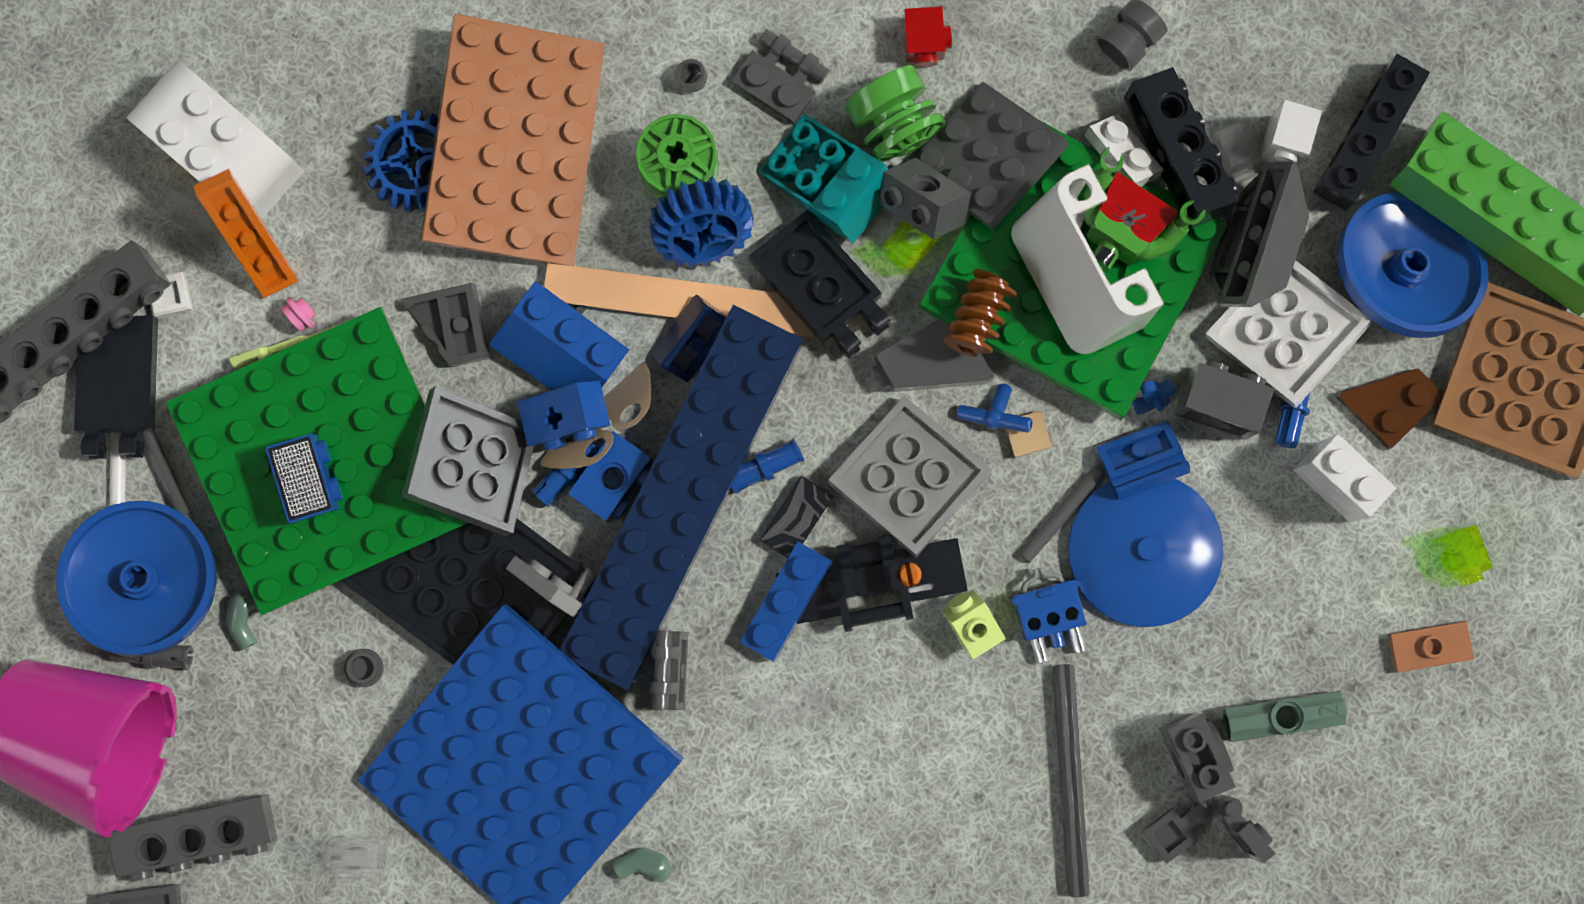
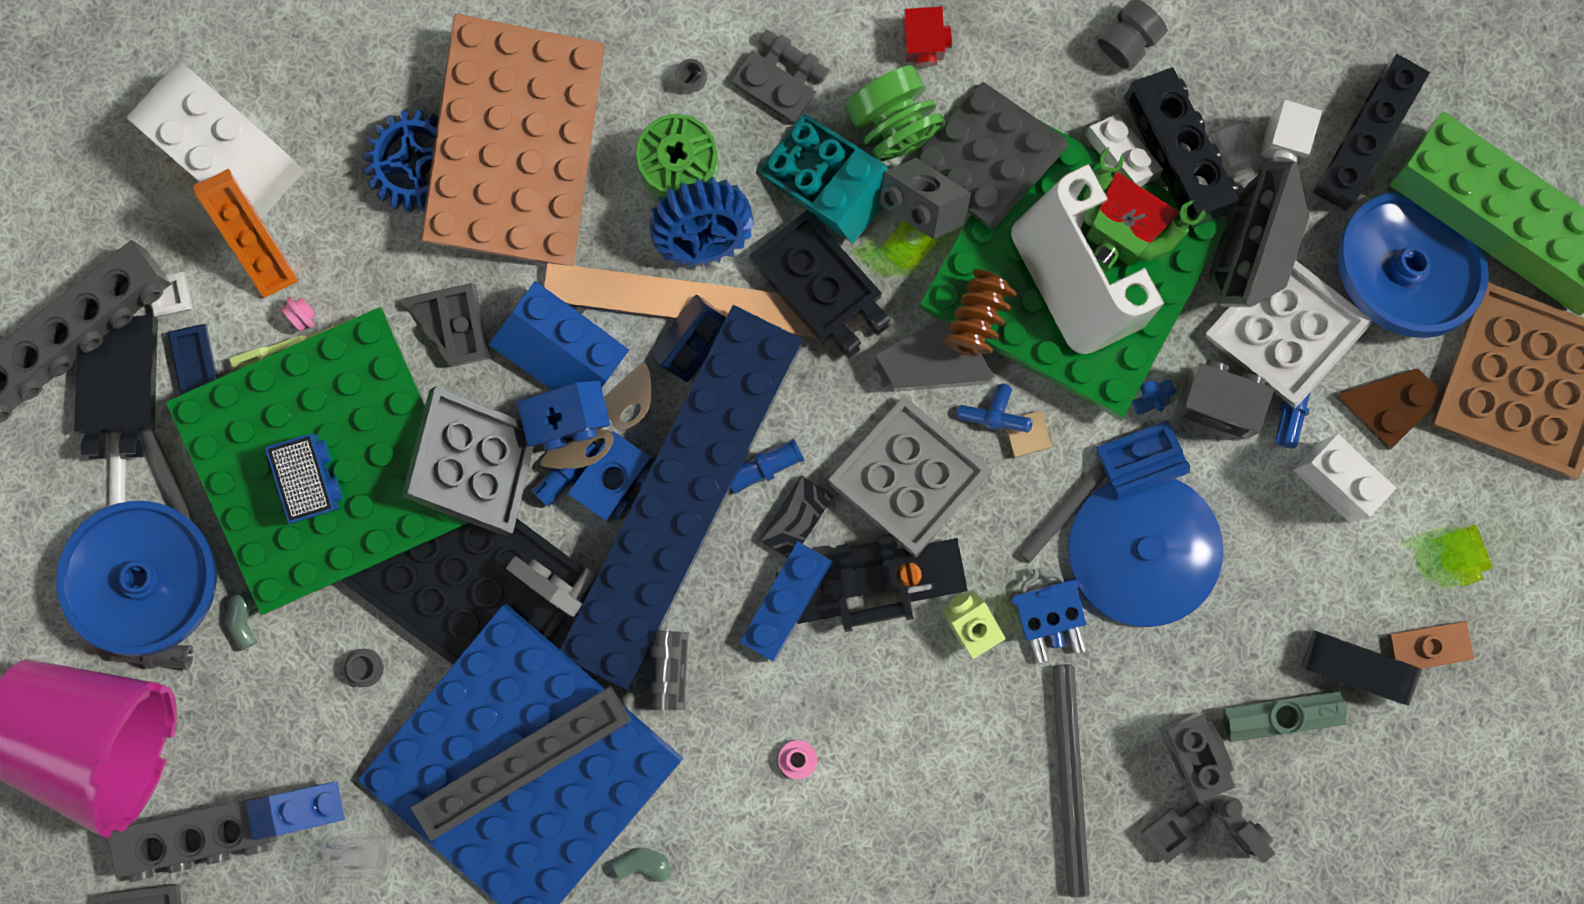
none -> dark blue tile [167,323,218,395]
none -> blue brick [245,781,345,840]
none -> dark grey plate [410,686,631,841]
none -> bright pink plate [778,740,817,779]
none -> black beam [1300,630,1423,706]

